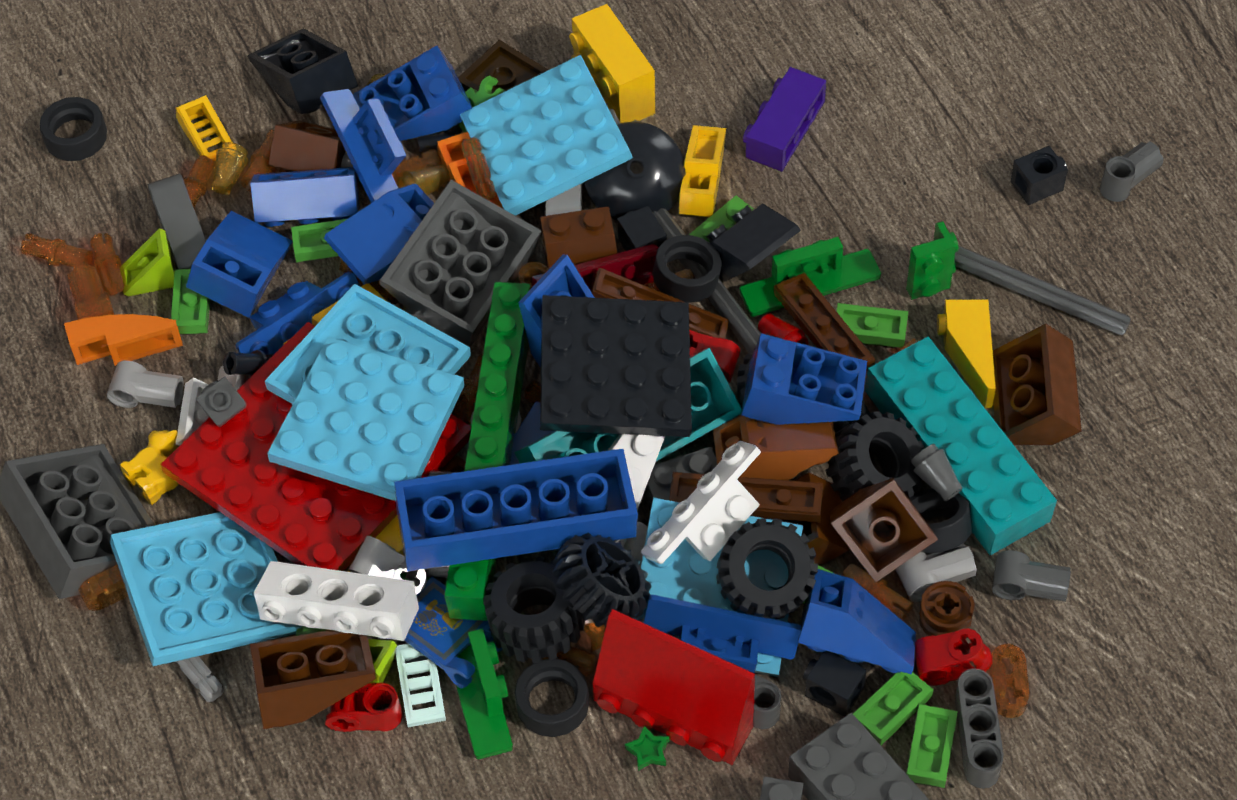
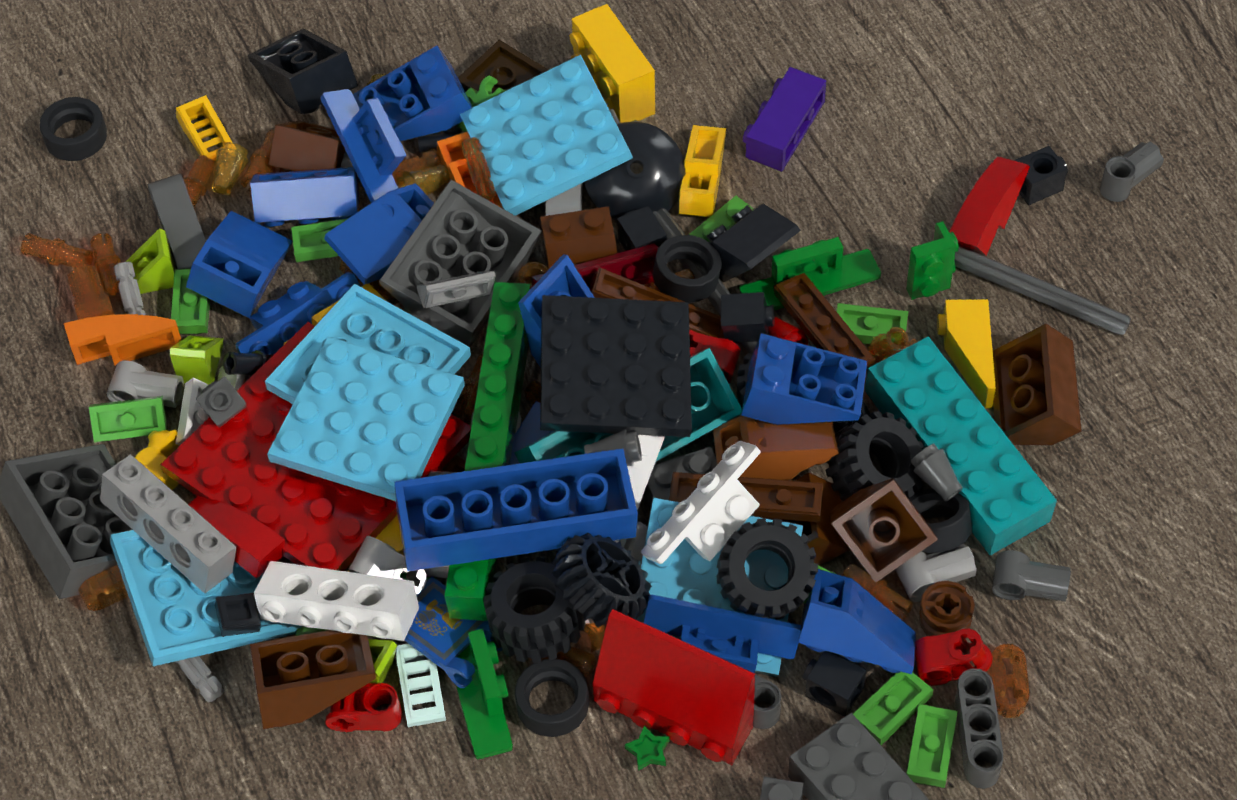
none -> bright green plate [89,396,168,442]
none -> light grey brick [100,454,236,593]
none -> light grey axle [114,261,146,315]
none -> lime slope [170,335,224,385]
none -> red slope [188,496,285,579]
none -> black tile [215,593,261,637]
none -> light grey slope [417,271,496,308]
none -> dark grey cone [584,429,642,466]
none -> black brick [721,292,775,343]
none -> clear orange pin [867,327,908,364]
none -> red slope [949,156,1030,256]

